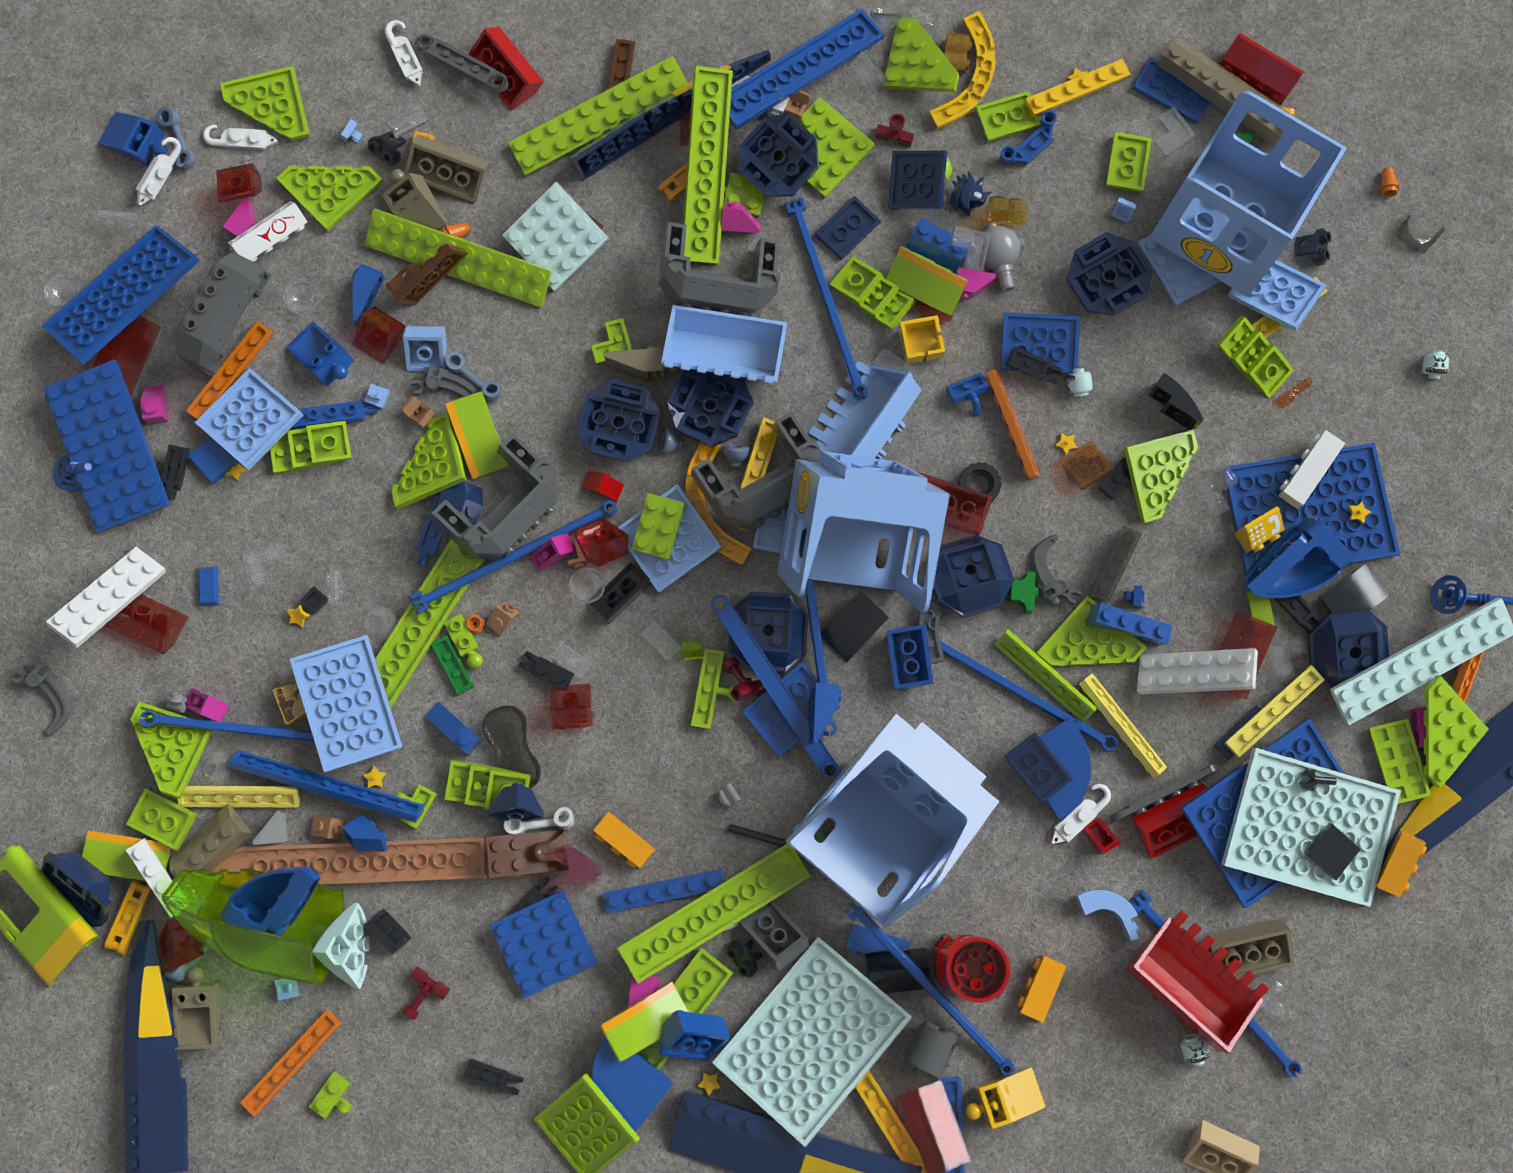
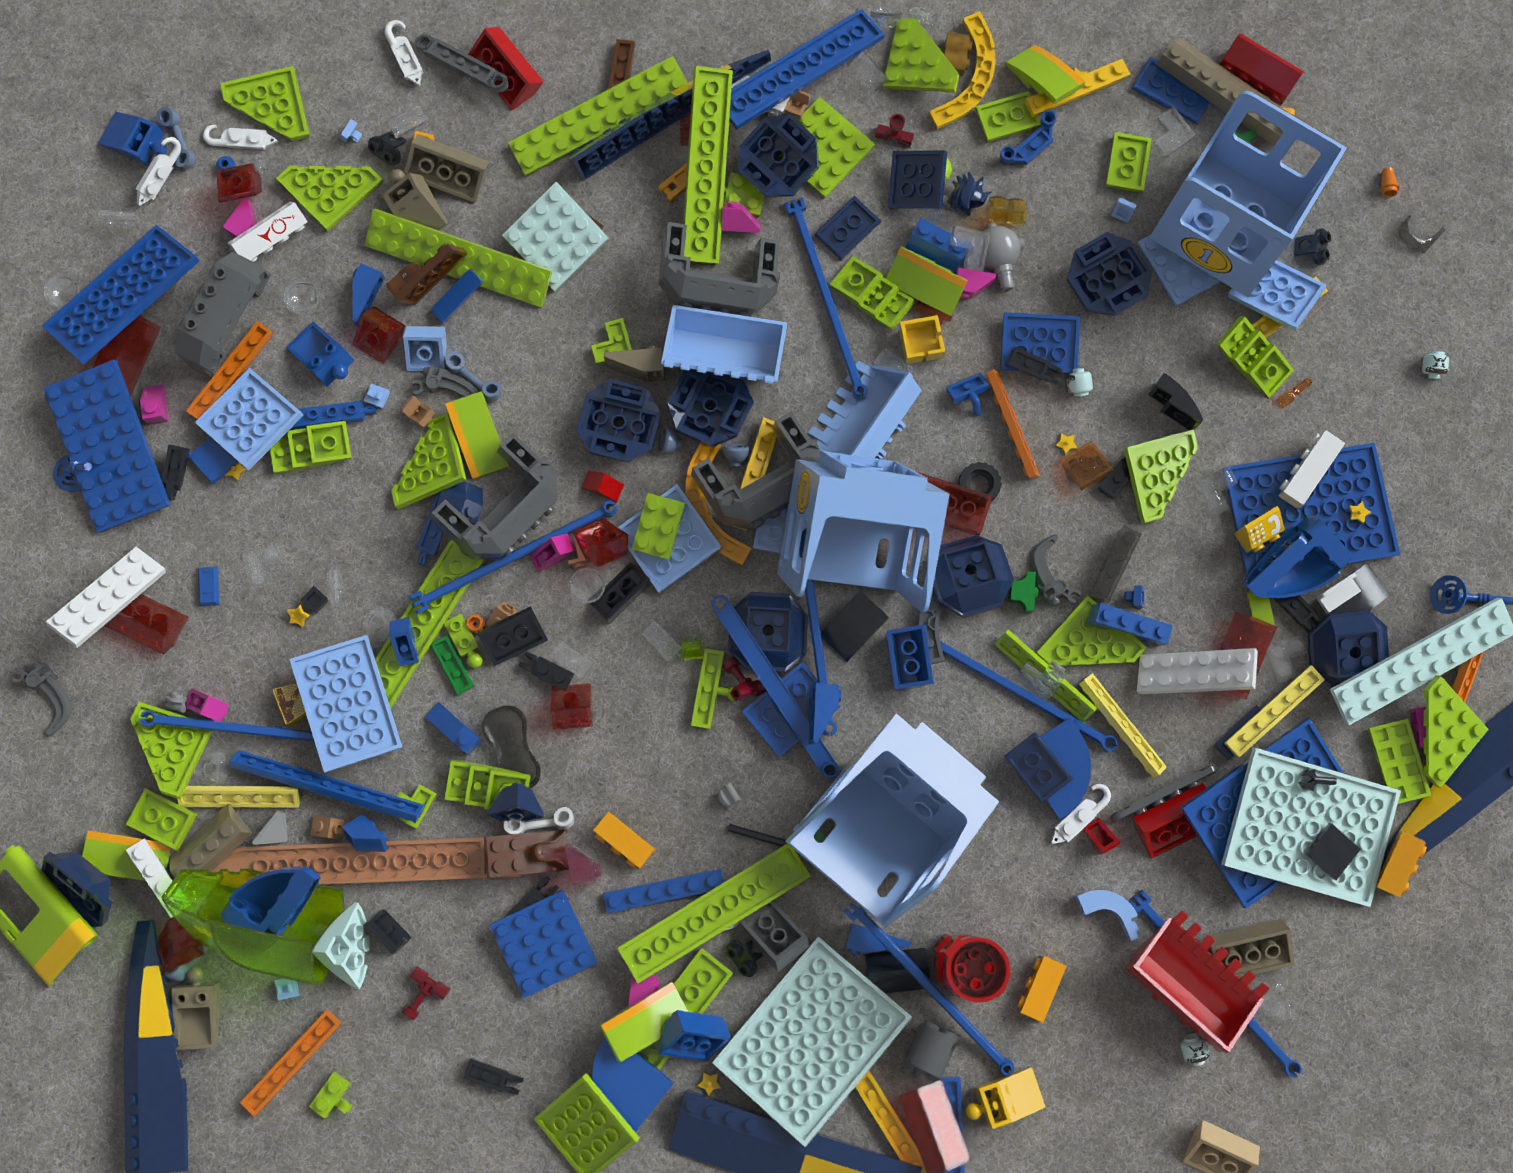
light orange plate [104,879,152,955] -> none
yellow piece [363,766,386,788] -> none
orange cone [441,222,471,238] -> none
none -> blue plate [216,156,236,175]
none -> blue slope [389,617,419,666]
none -> blue slope [431,268,484,323]
none -> black plate [477,606,548,666]
none -> lime slope [1006,45,1085,104]
none -> clear plate [1015,660,1069,702]
none -> white panel [1315,573,1361,613]

